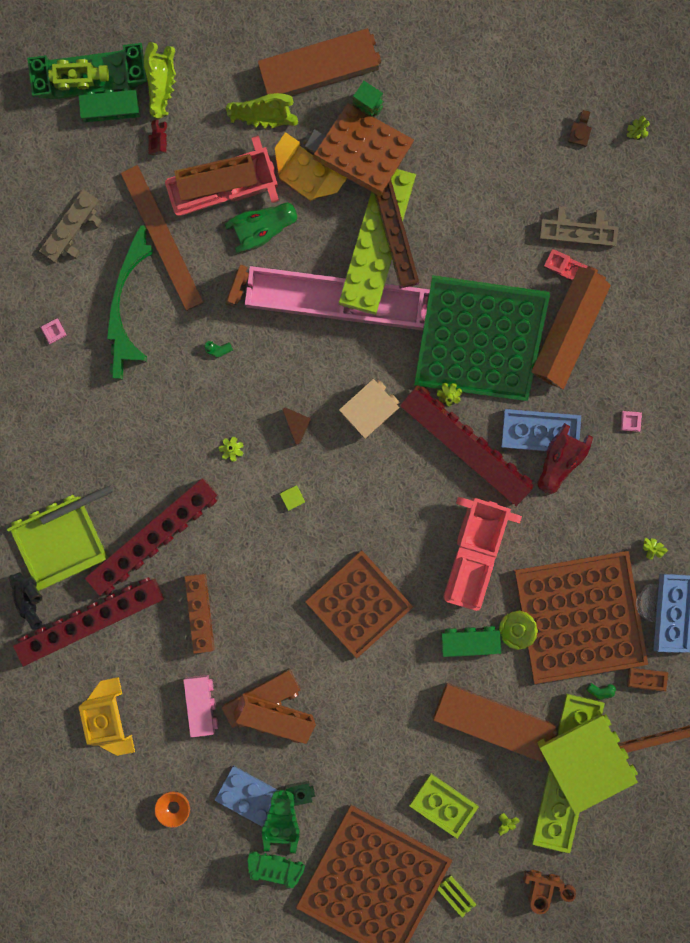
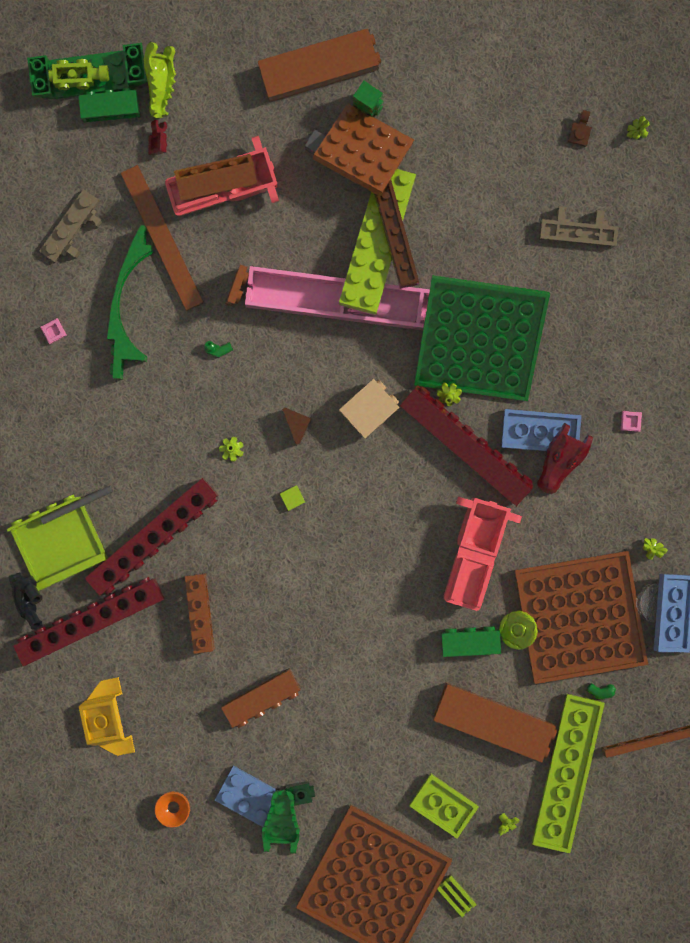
bright pink brick [184,675,218,737] -> none
green animal [224,202,297,254] -> none
lime animal [225,93,298,128] -> none
dark orange brick [234,694,316,744] -> none
green piece [248,851,305,888] -> none
yellow piece [275,132,347,201] -> none
dark orange plate [305,550,413,659] -> none
dark orange pin [523,870,565,914] -> none
dark orange brick [531,266,611,390] -> none
lime panel [537,710,638,815] -> none
coral slope [544,249,587,281] -> none
dark orange hinge [560,884,576,902] -> none
dark orange plate [627,668,668,692] -> none

